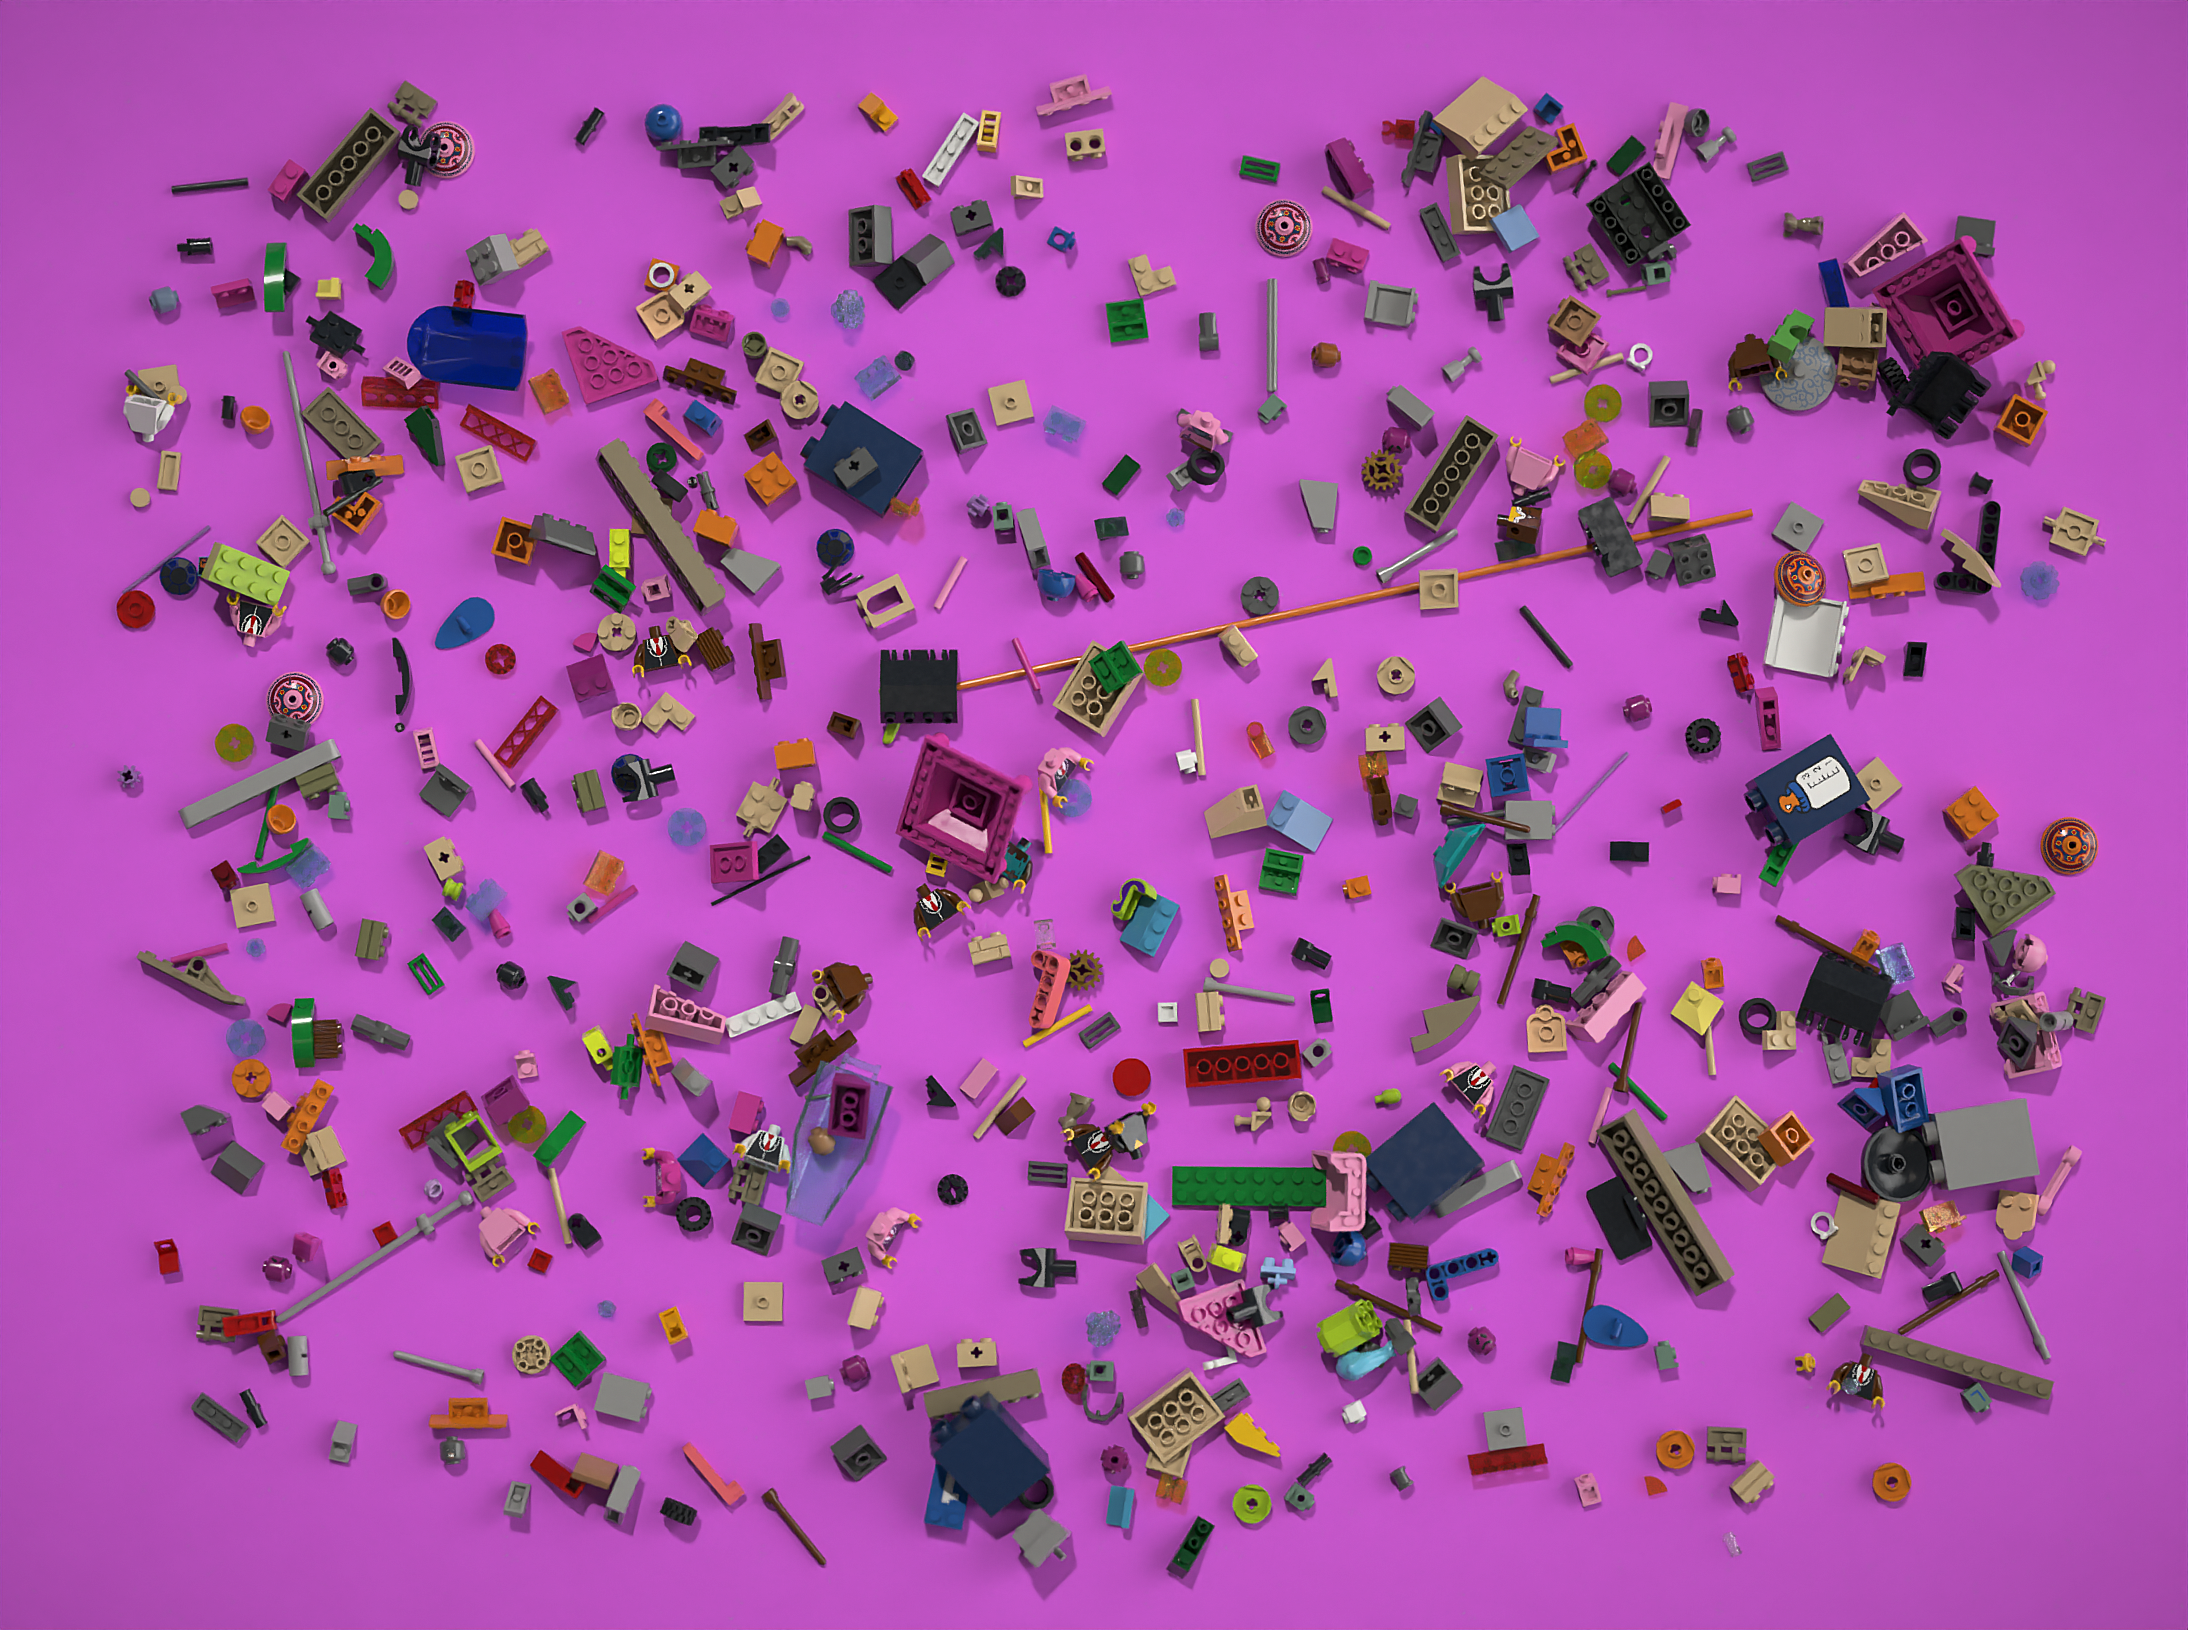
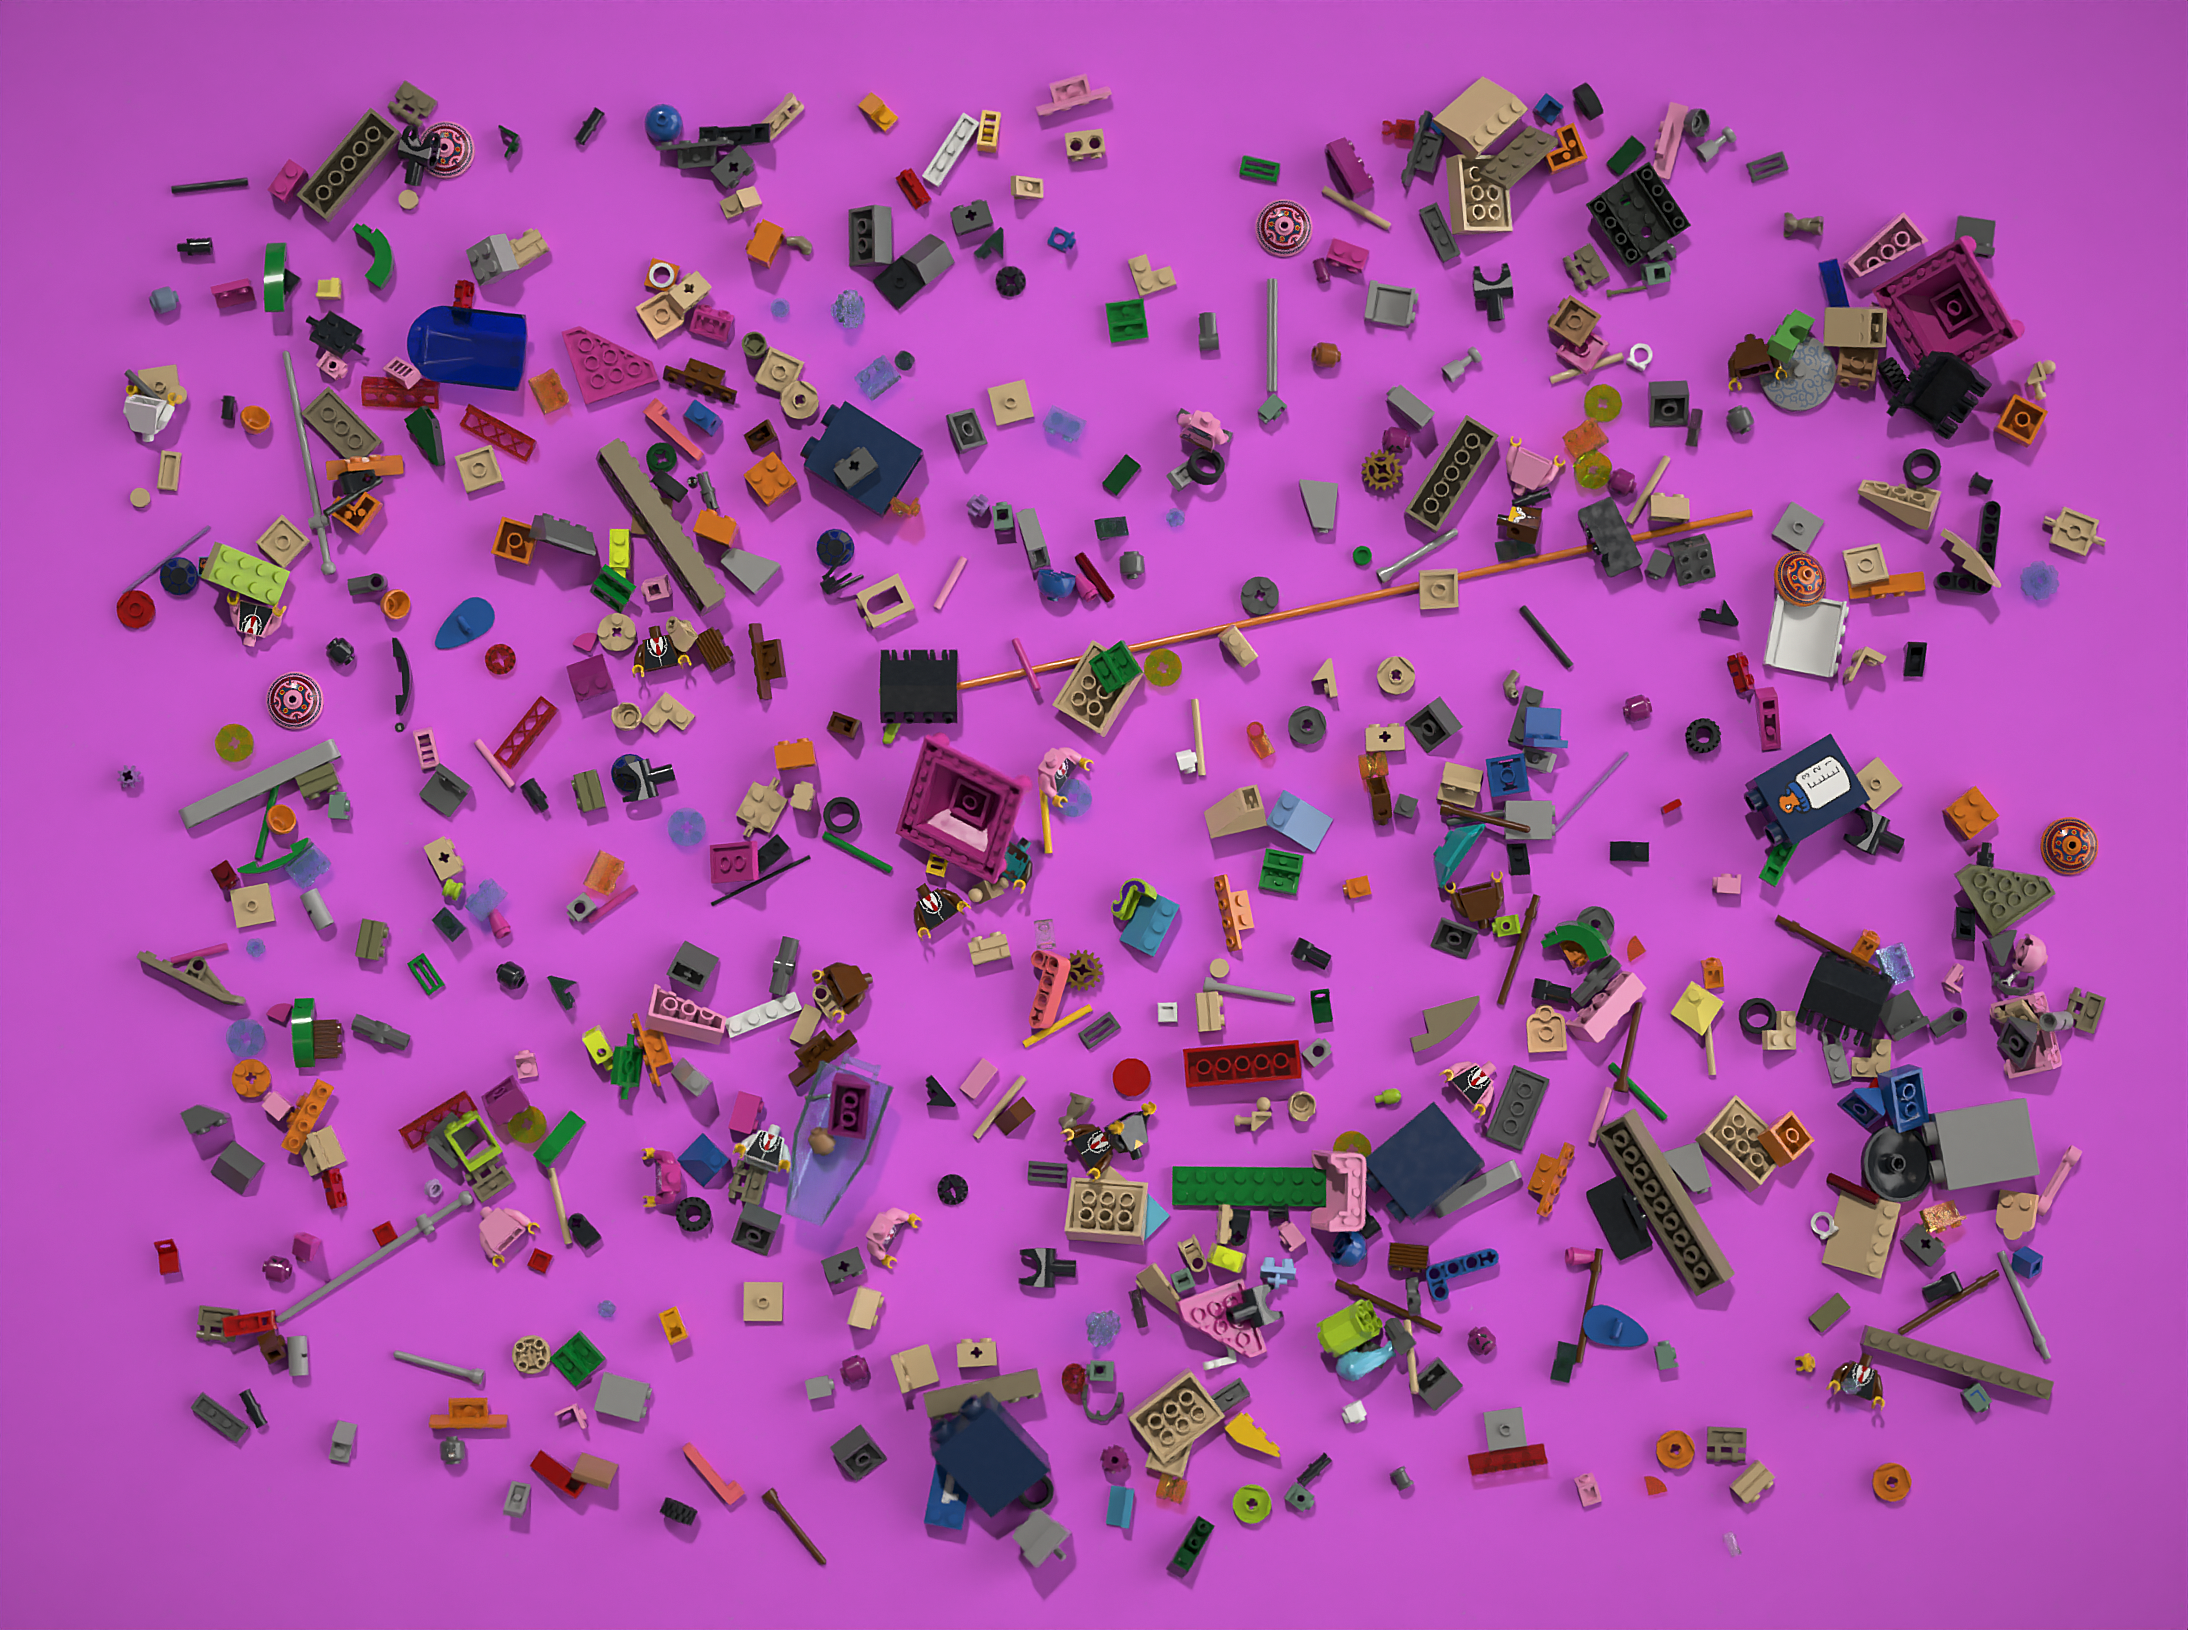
dark grey brick [265,713,311,752] -> none
light grey slope [603,1465,641,1525] -> none
olive wheel [1446,964,1481,996] -> none
medium blue tile [1490,204,1539,253] -> none
black hinge [1572,159,1597,194] -> none
none -> dark green bracket [498,125,520,160]
none -> black tyre [1572,82,1603,121]

